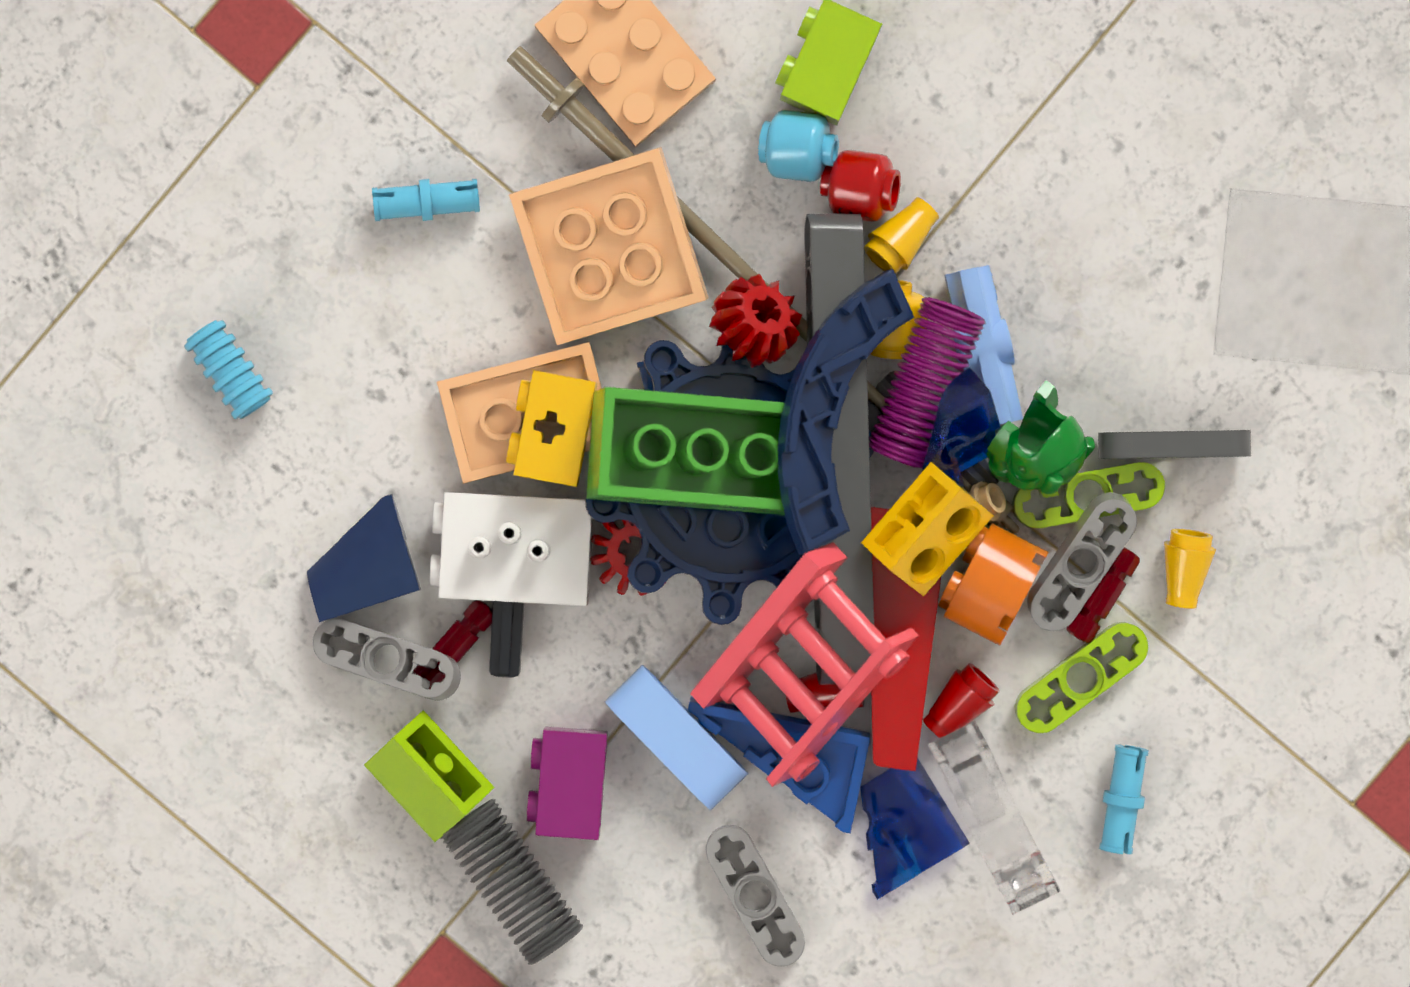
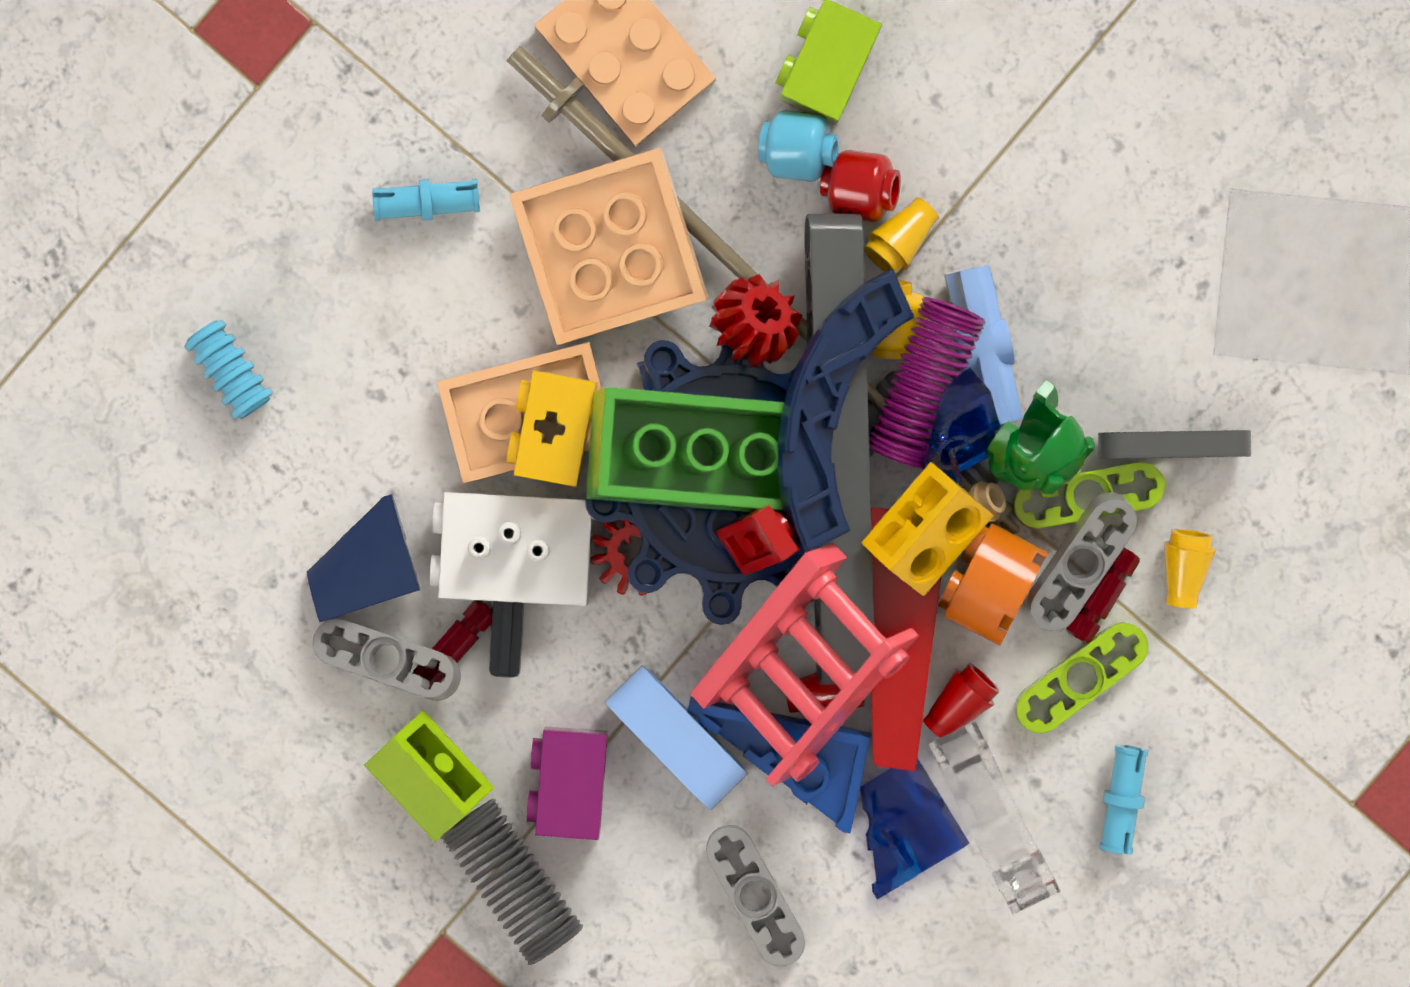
none -> red plate [715,504,799,575]

